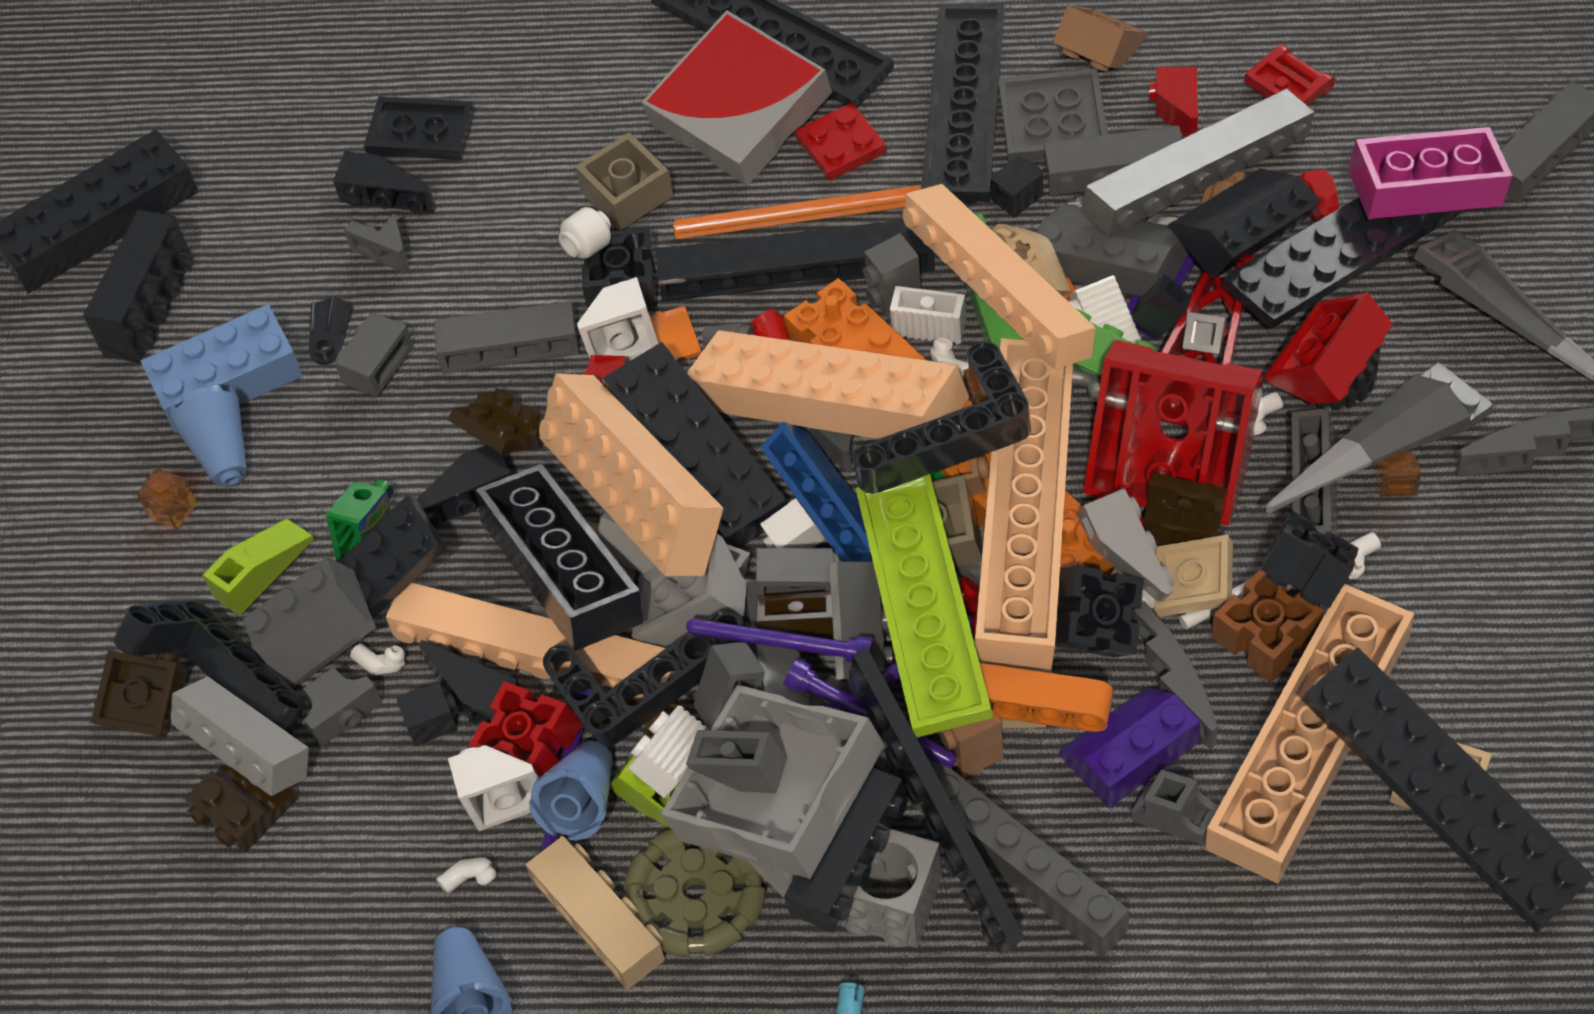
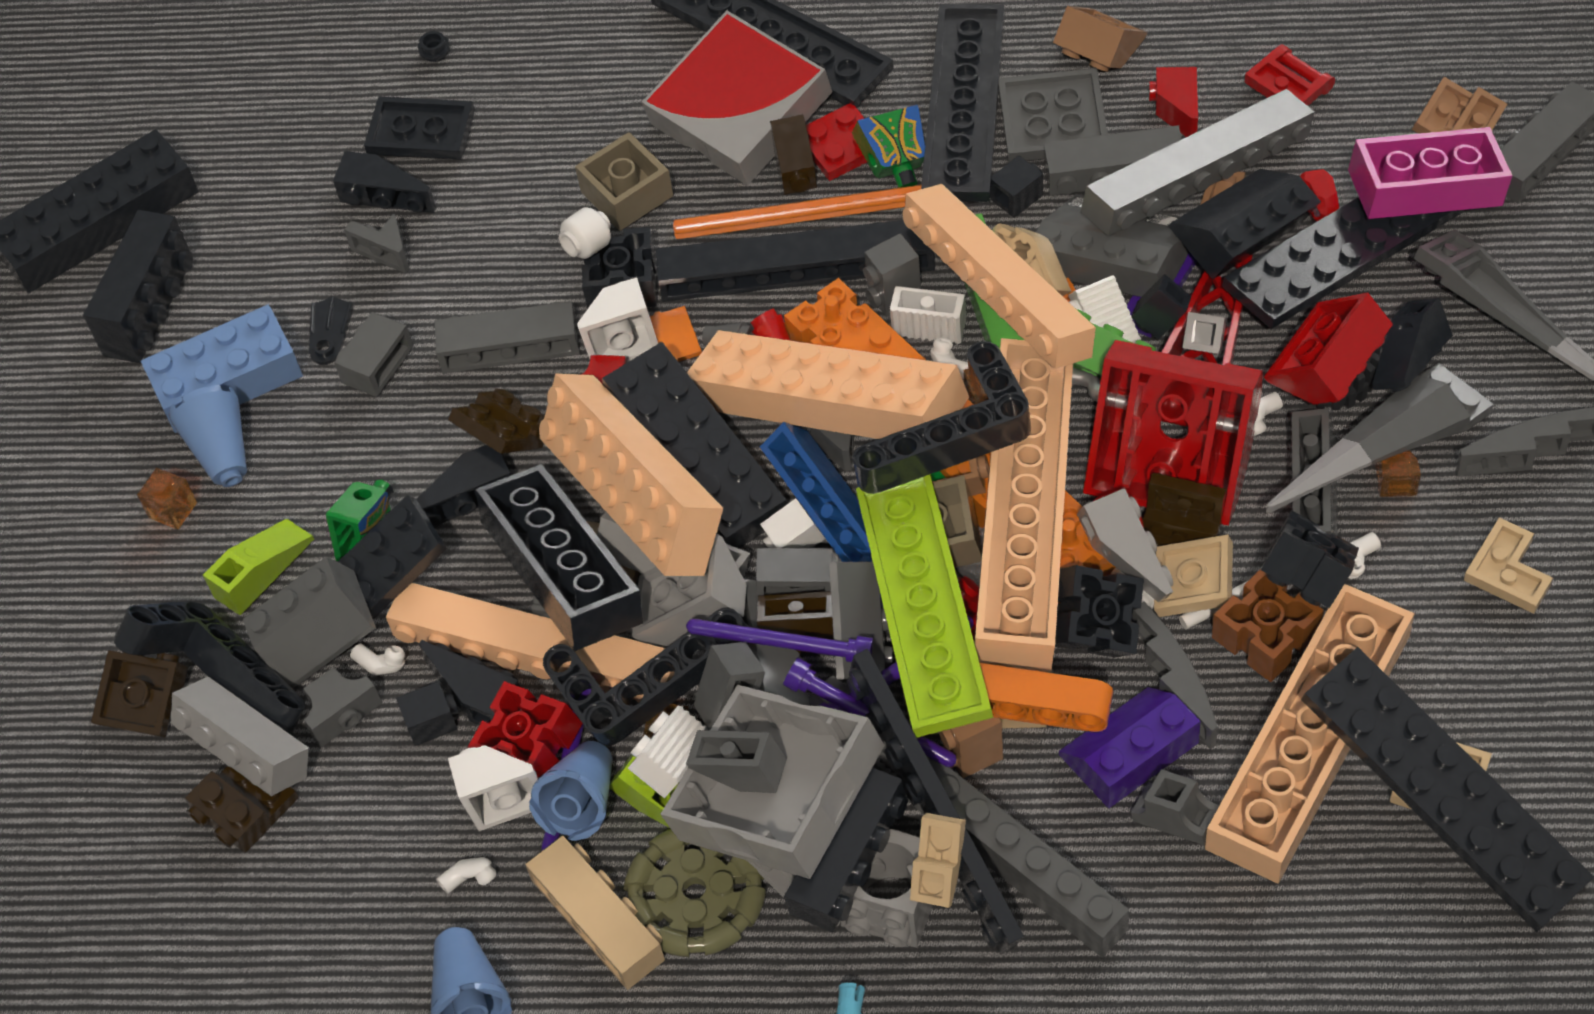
none -> black plate [418,31,450,61]
none -> dark brown slope [770,114,817,195]
none -> torso [852,105,925,188]
none -> tan slope [910,813,966,908]
none -> black slope [1372,297,1453,392]
none -> medium nougat slope [1411,77,1507,134]
none -> tan plate [1464,518,1553,614]

